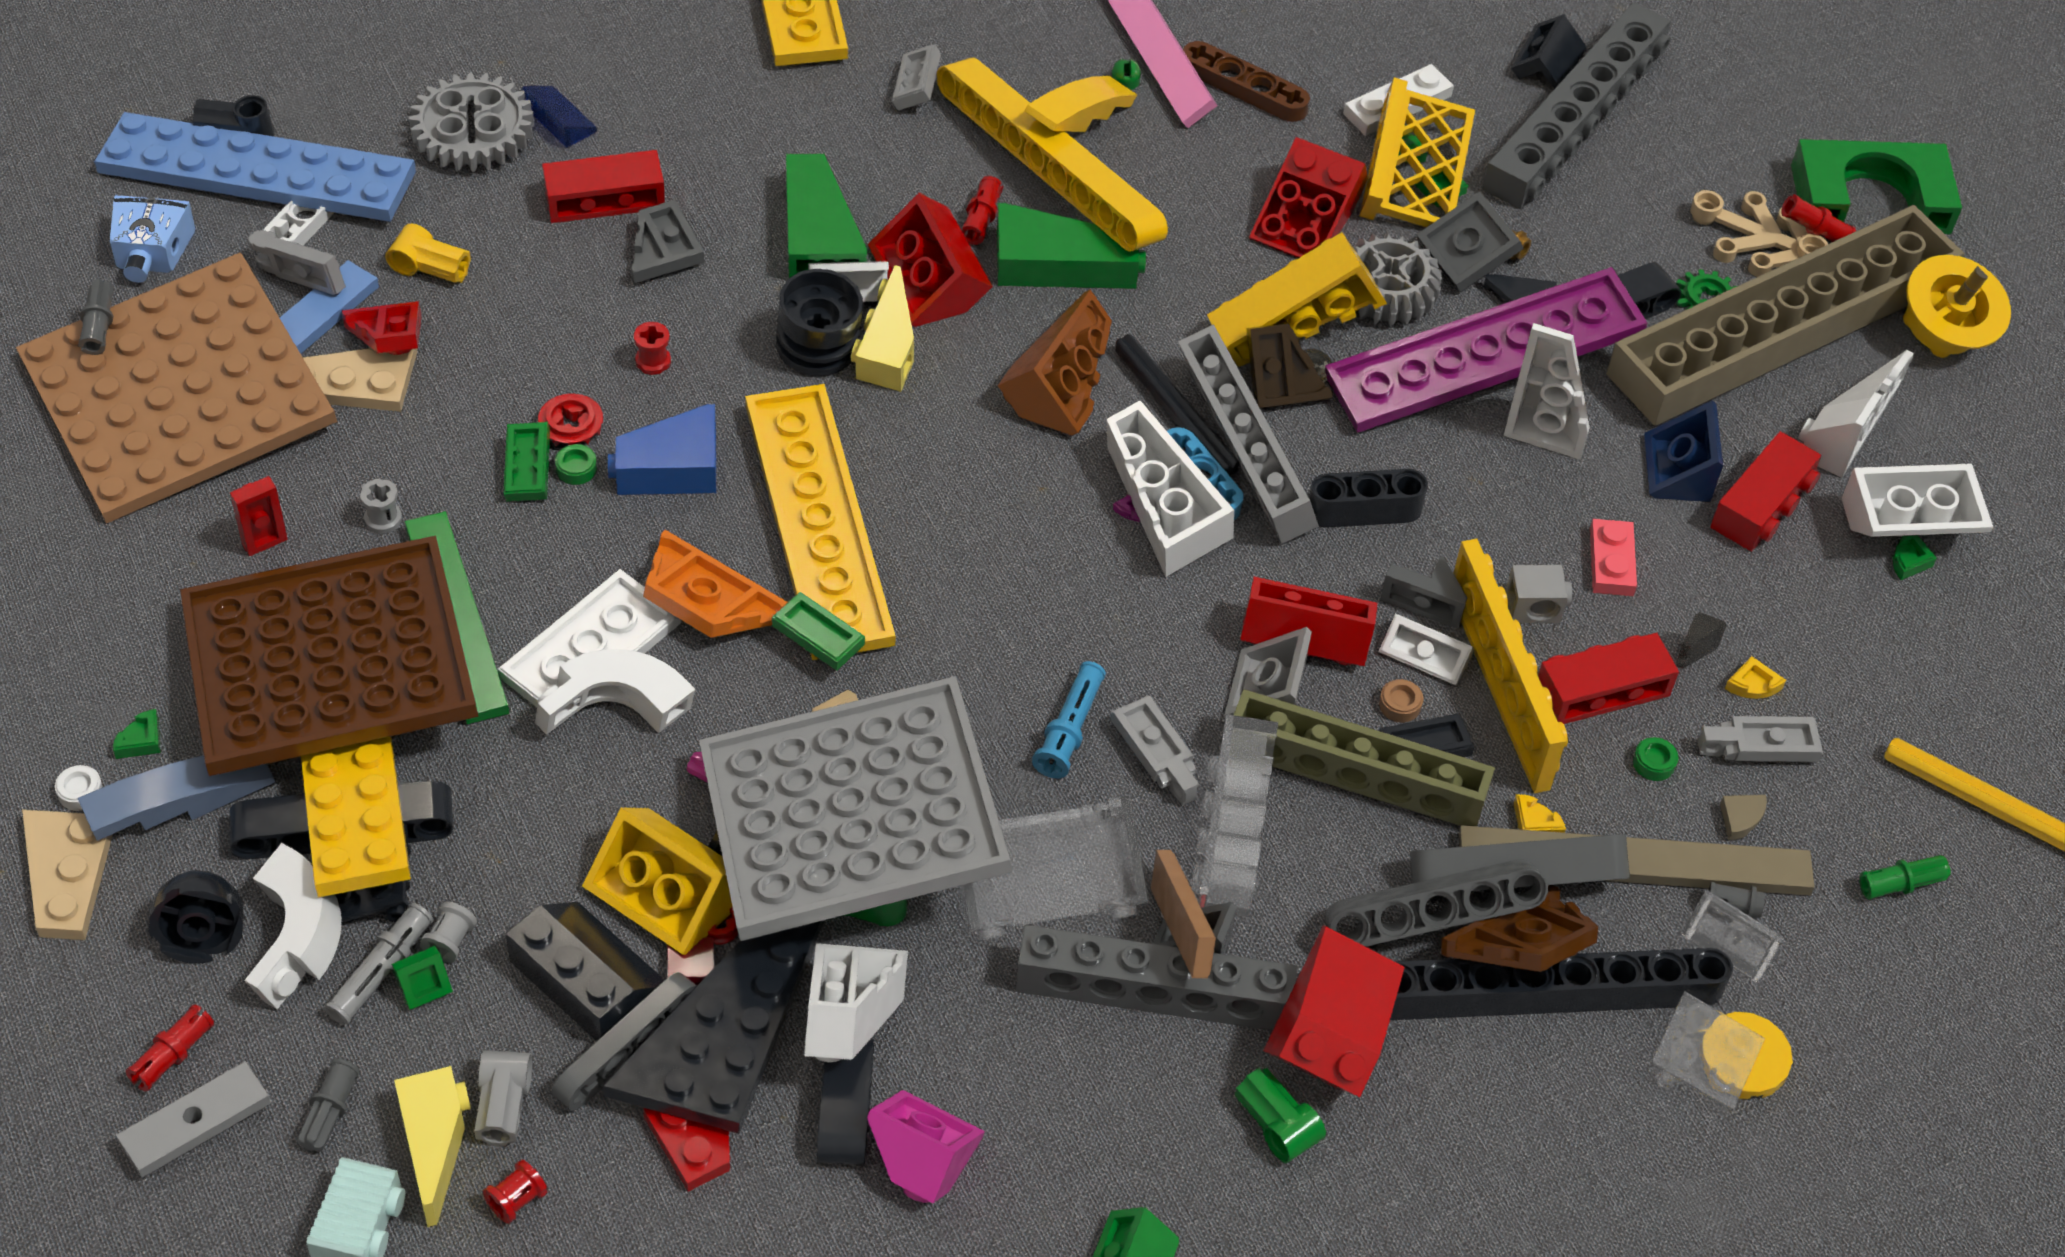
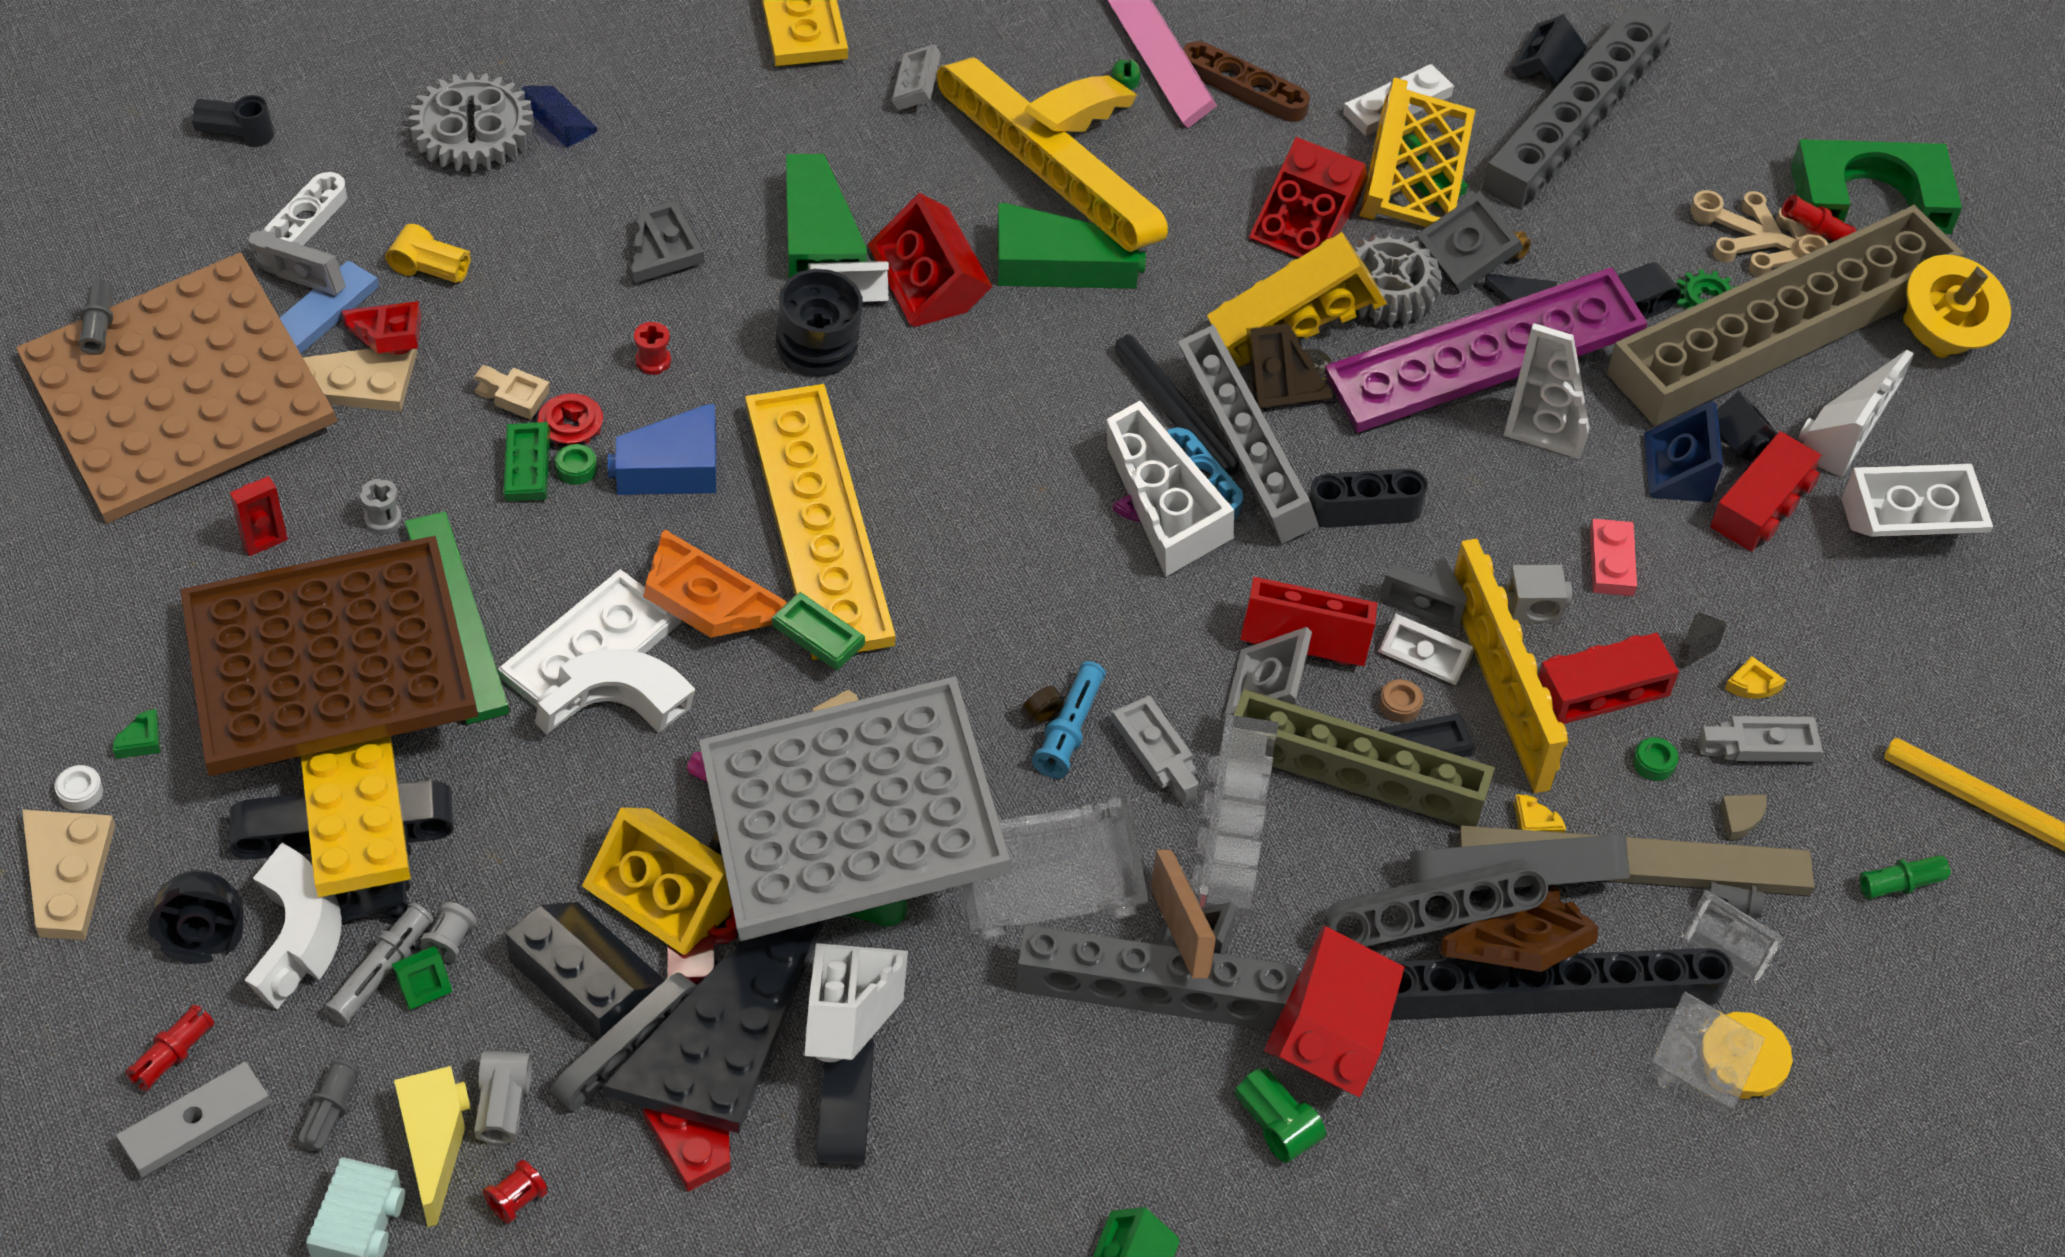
sand blue slope [78,755,275,841] -> none
medium blue plate [94,112,416,222] -> none
light blue torso [110,195,195,283] -> none
red brick [542,150,665,223] -> none
light yellow slope [851,265,914,392] -> none
dark pink slope [867,1090,985,1203] -> none
red pin [961,176,1003,245] -> none
dark orange wedge [997,289,1112,436] -> none
green tile [1892,535,1937,581] -> none
none -> tan plate [474,365,550,420]
none -> dark brown tile [1020,685,1064,726]
none -> black brick [1717,391,1778,462]

